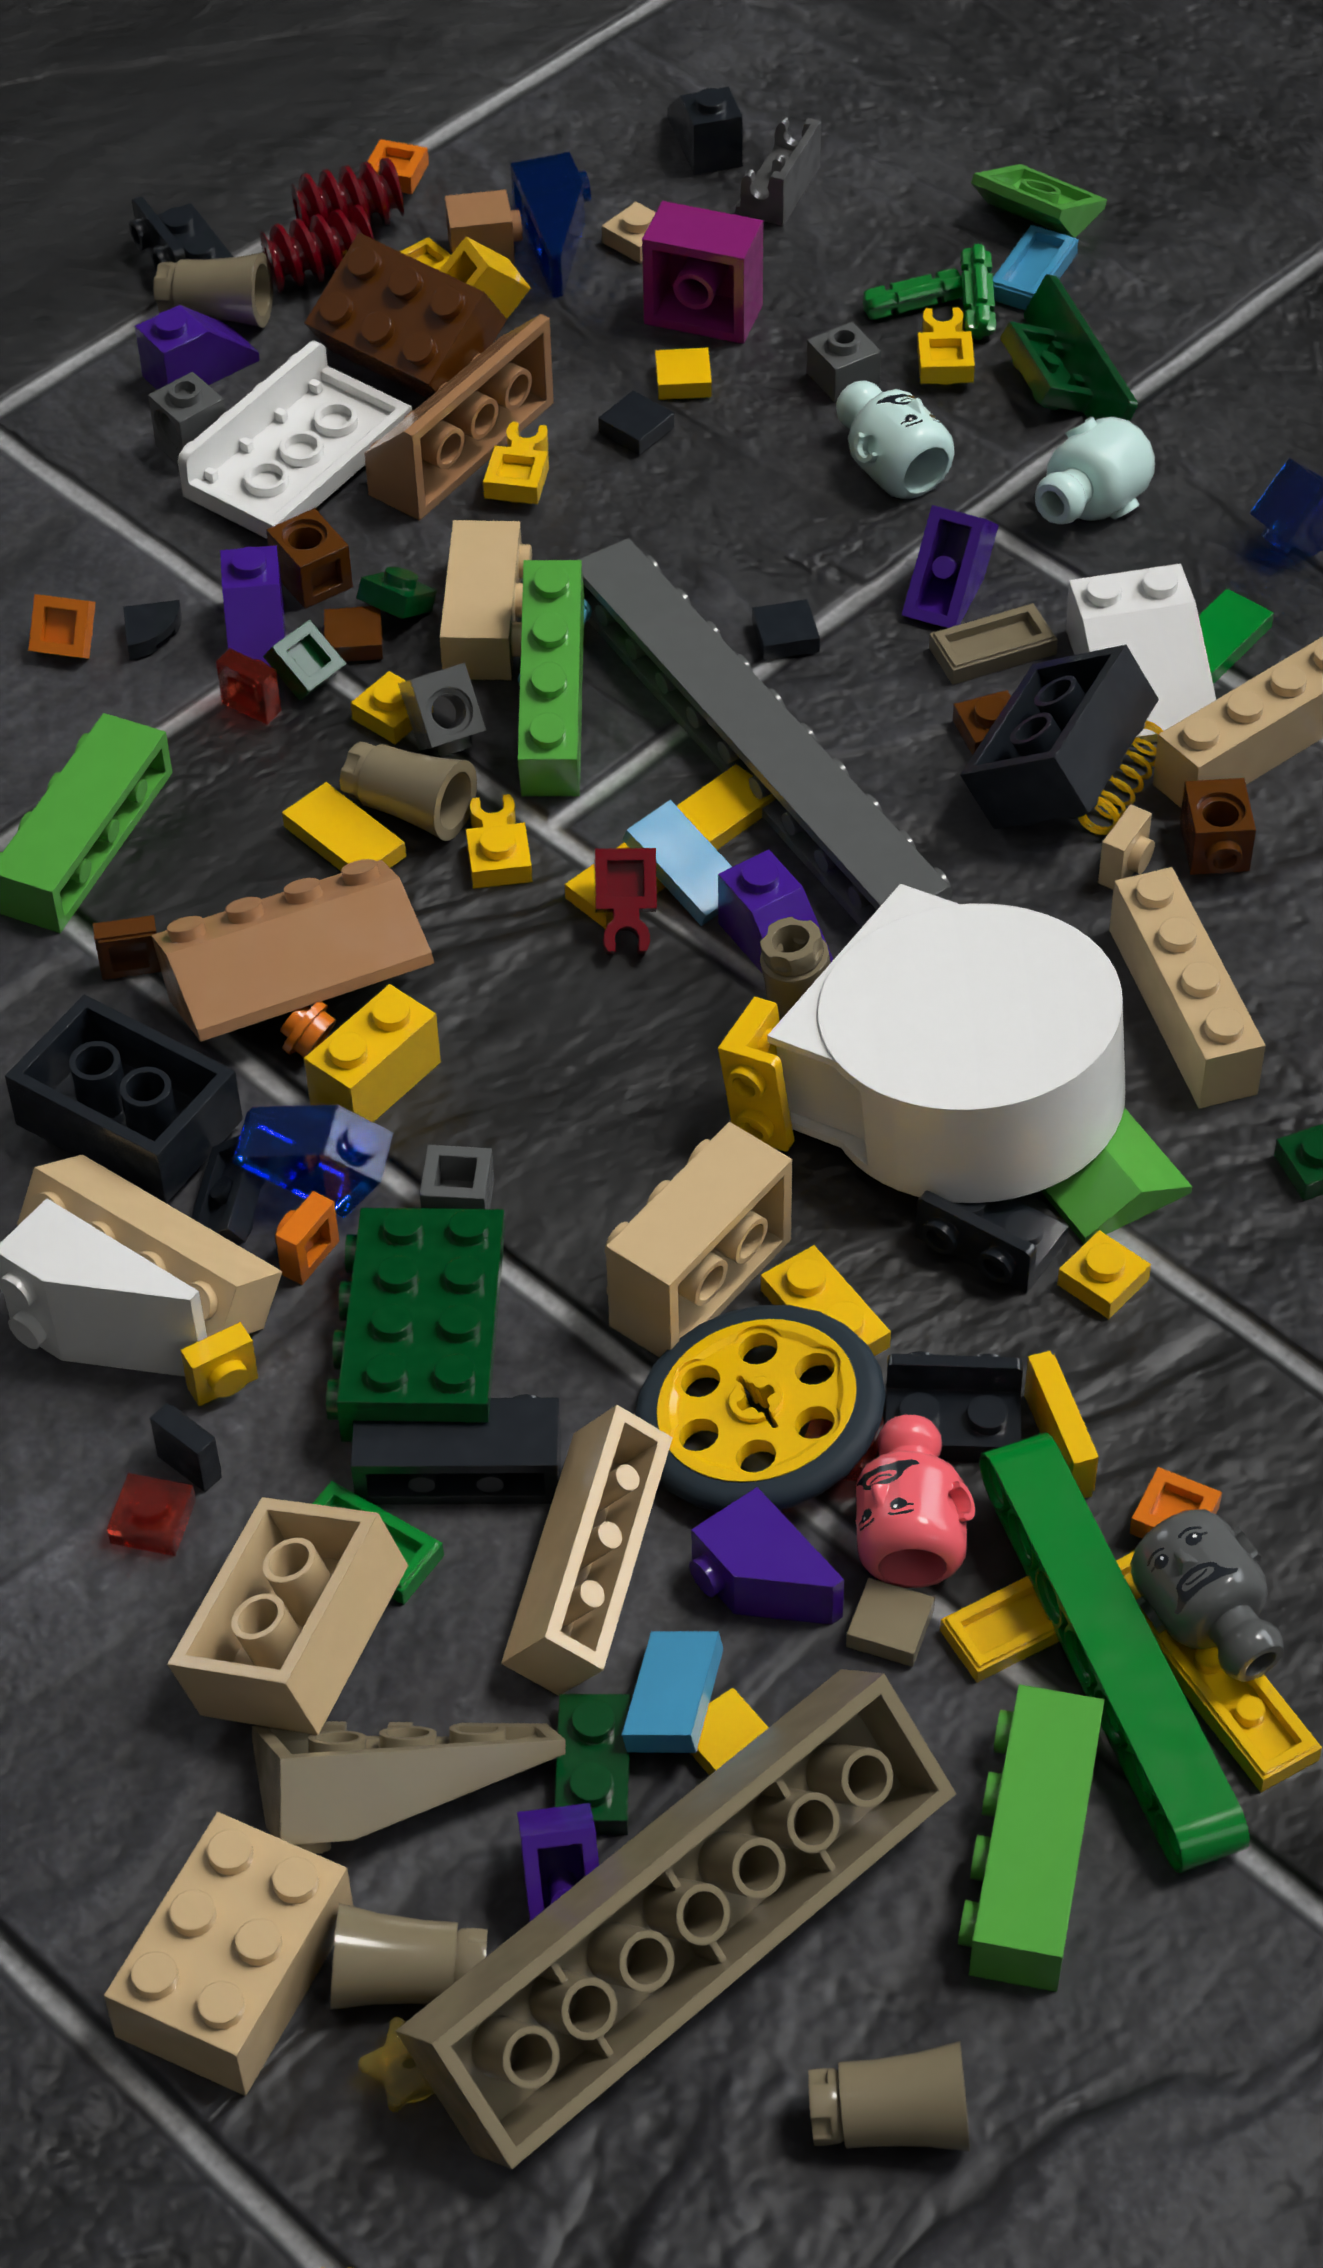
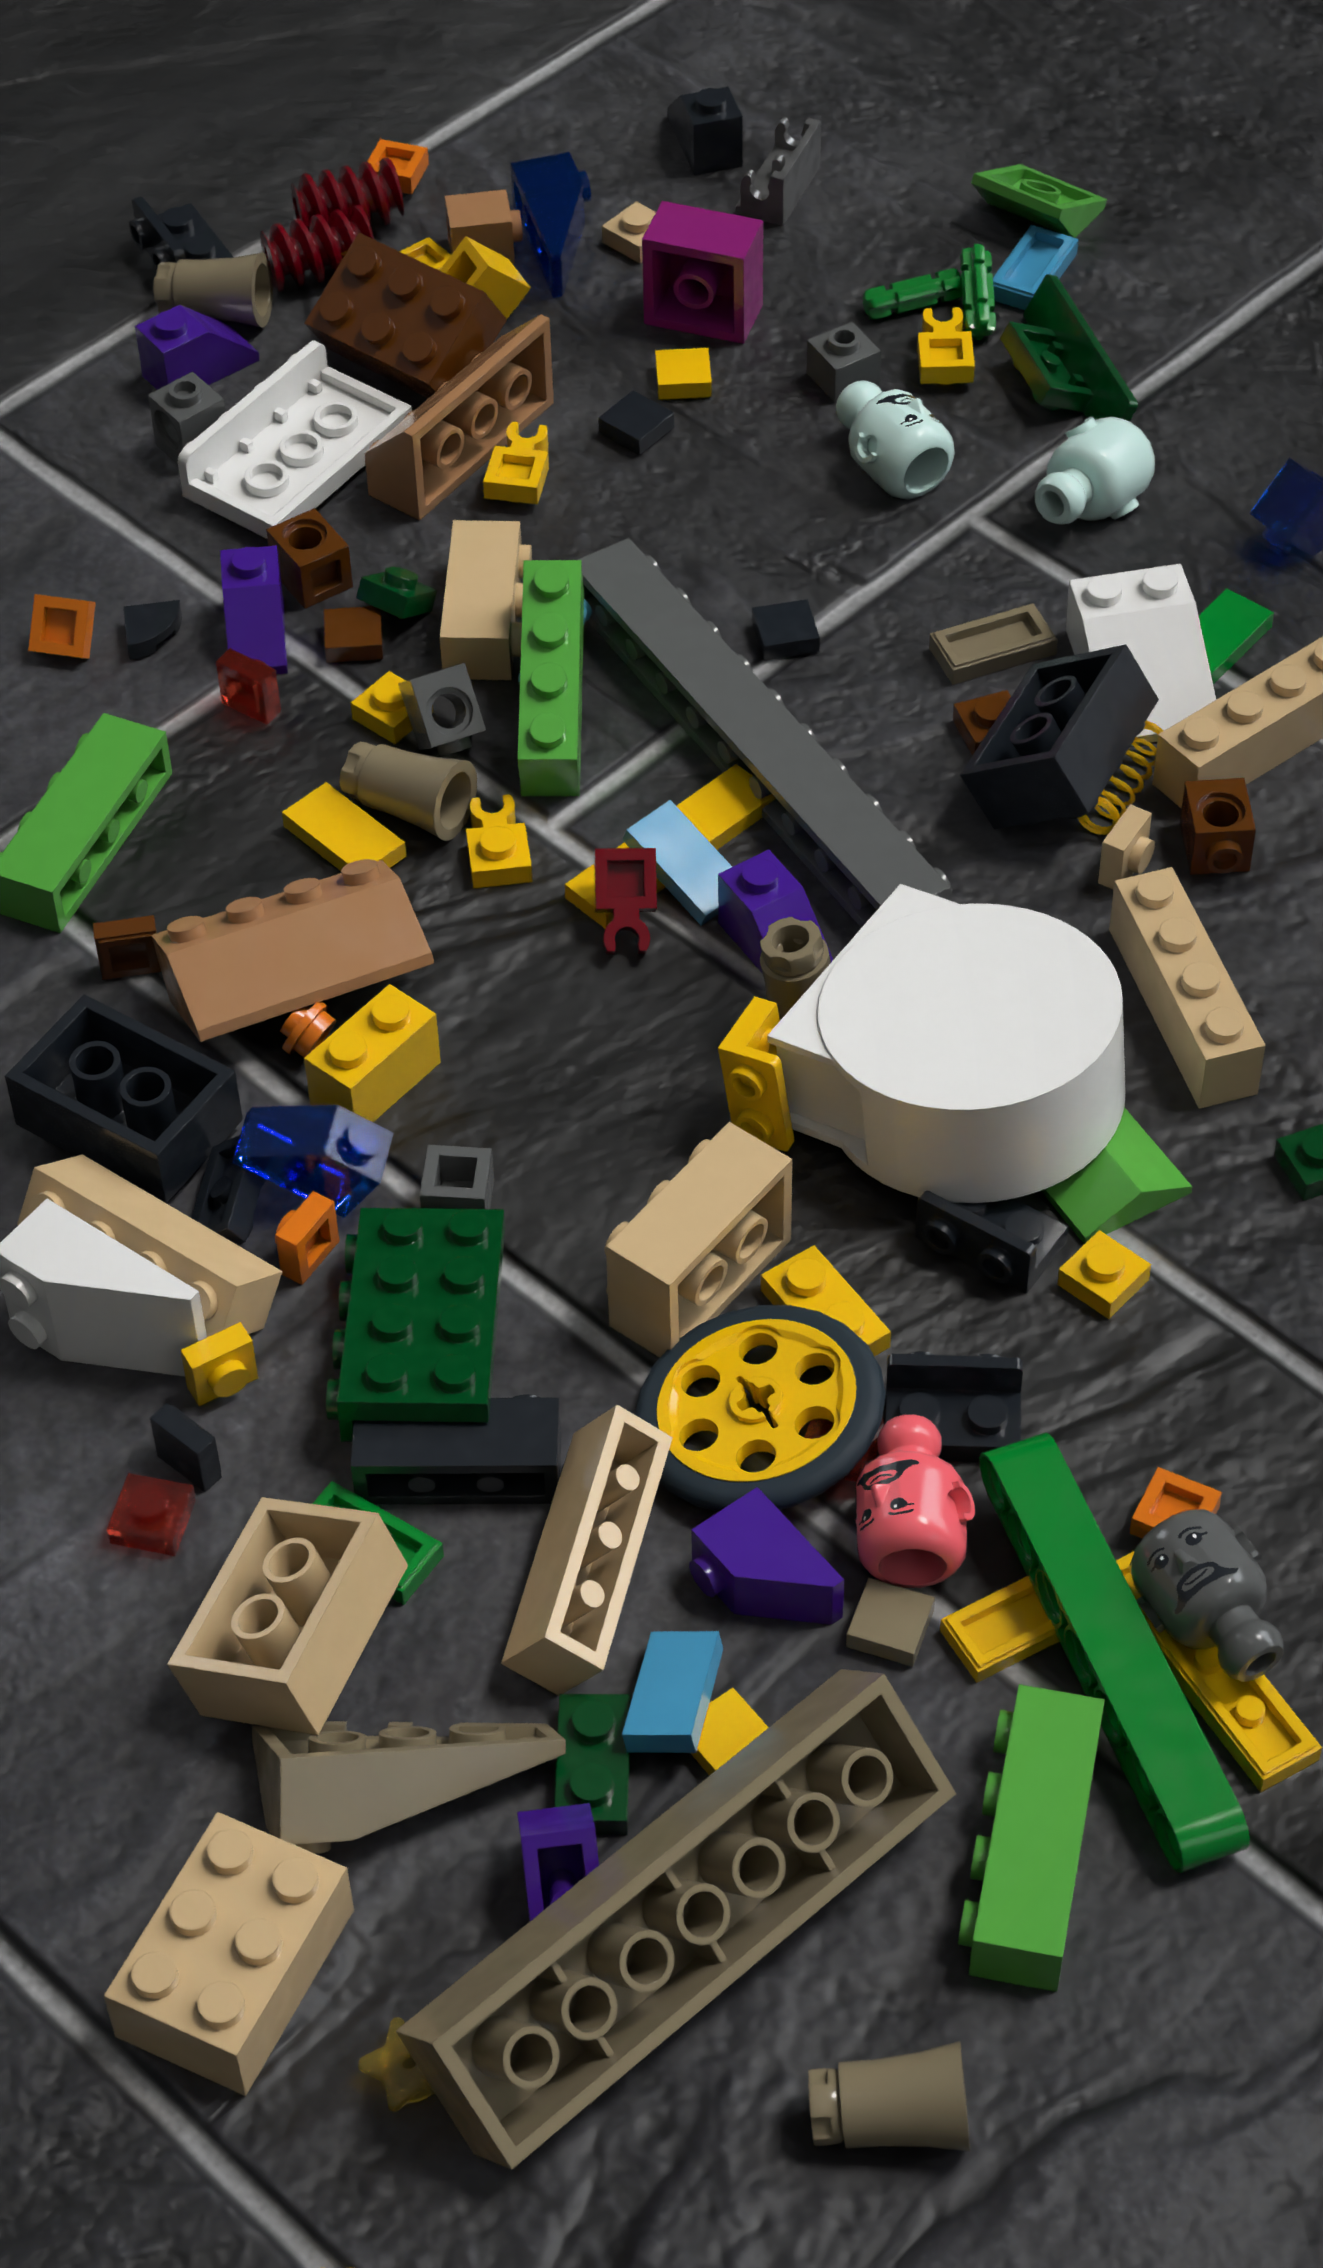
plate [263,619,347,701] -> none
dark tan plant [331,1903,488,2010] -> none
dark purple slope [902,505,999,628] -> none
yellow tile [1024,1351,1099,1498] -> none

